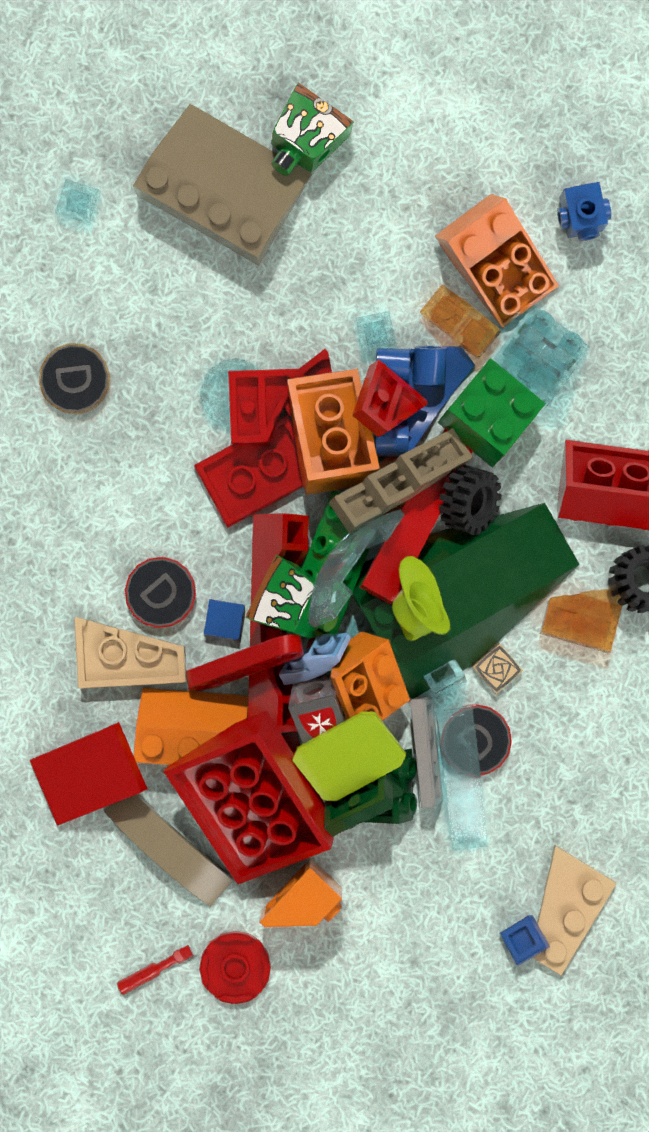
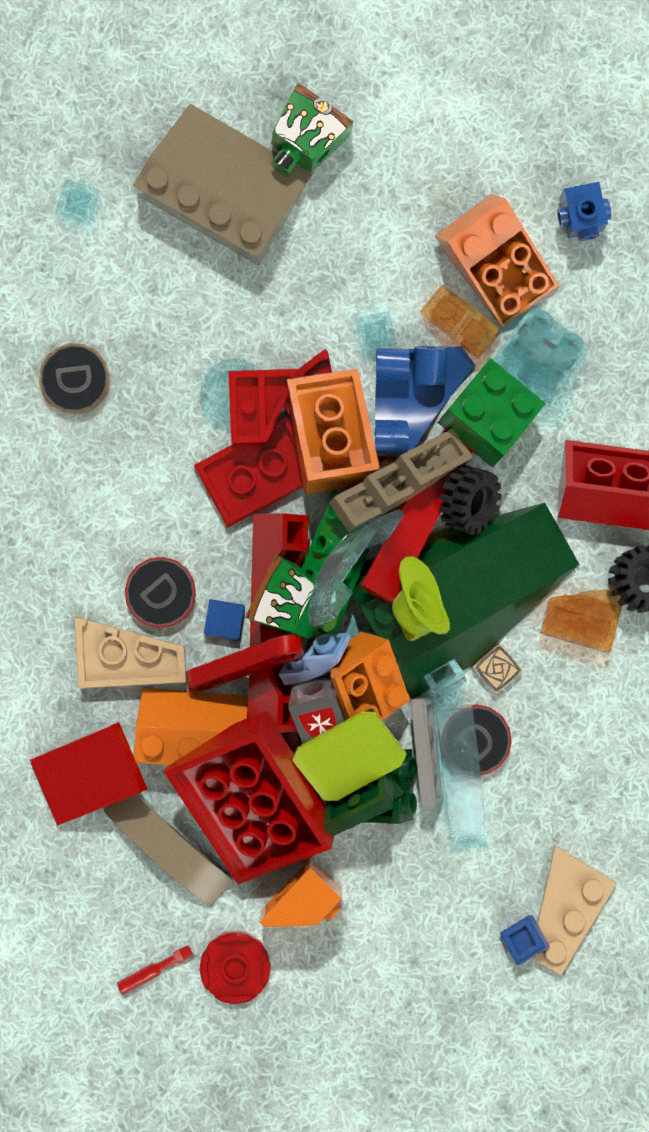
red wing [352,360,428,437] -> none

